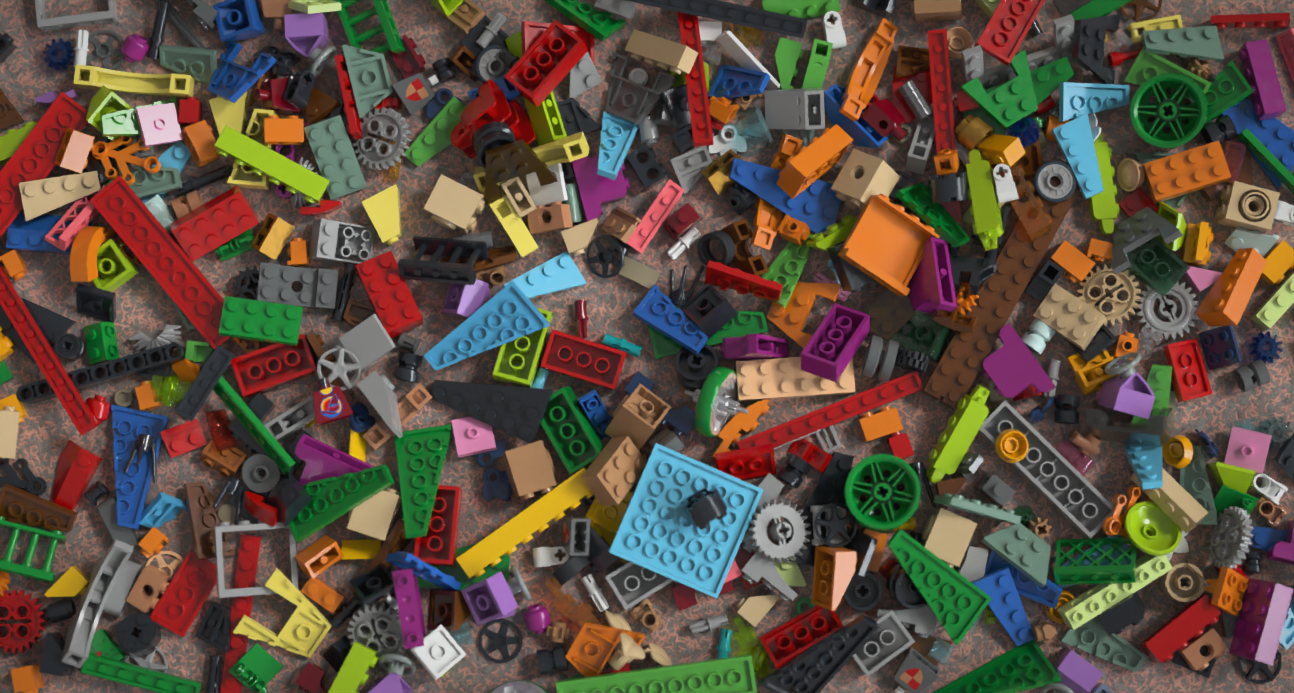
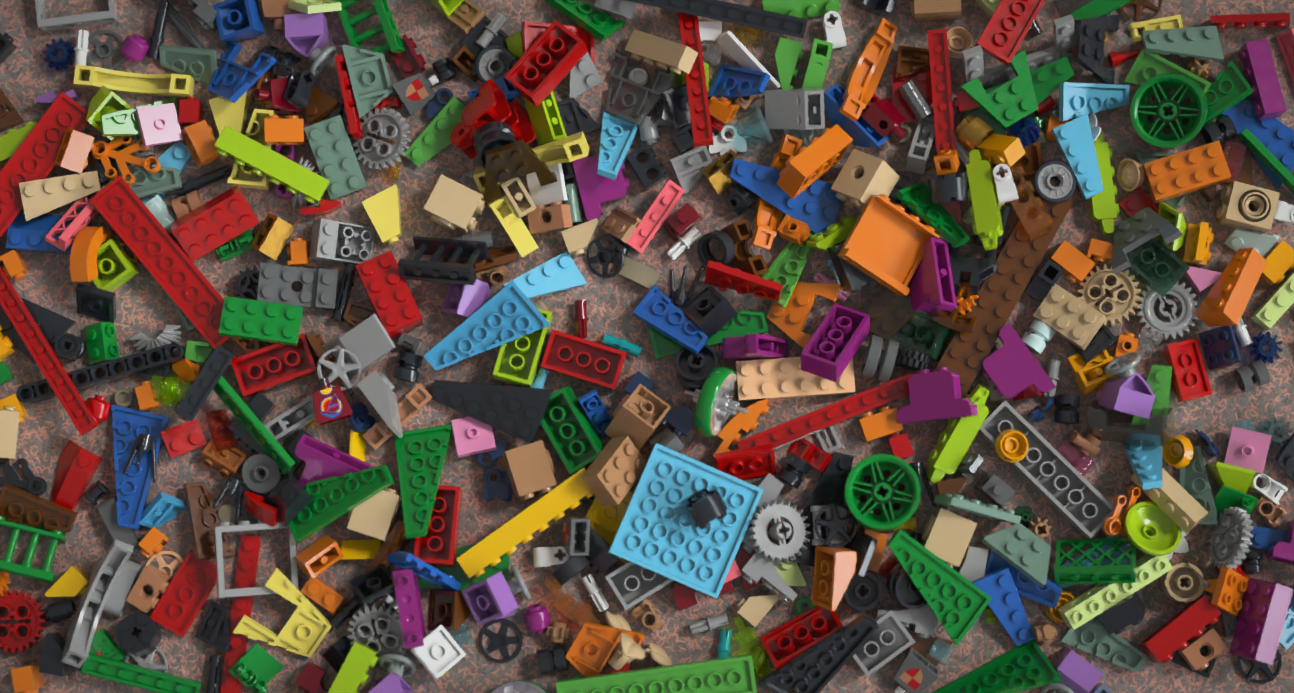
none -> magenta brick [897,367,978,424]
none -> white axle [1232,318,1253,348]

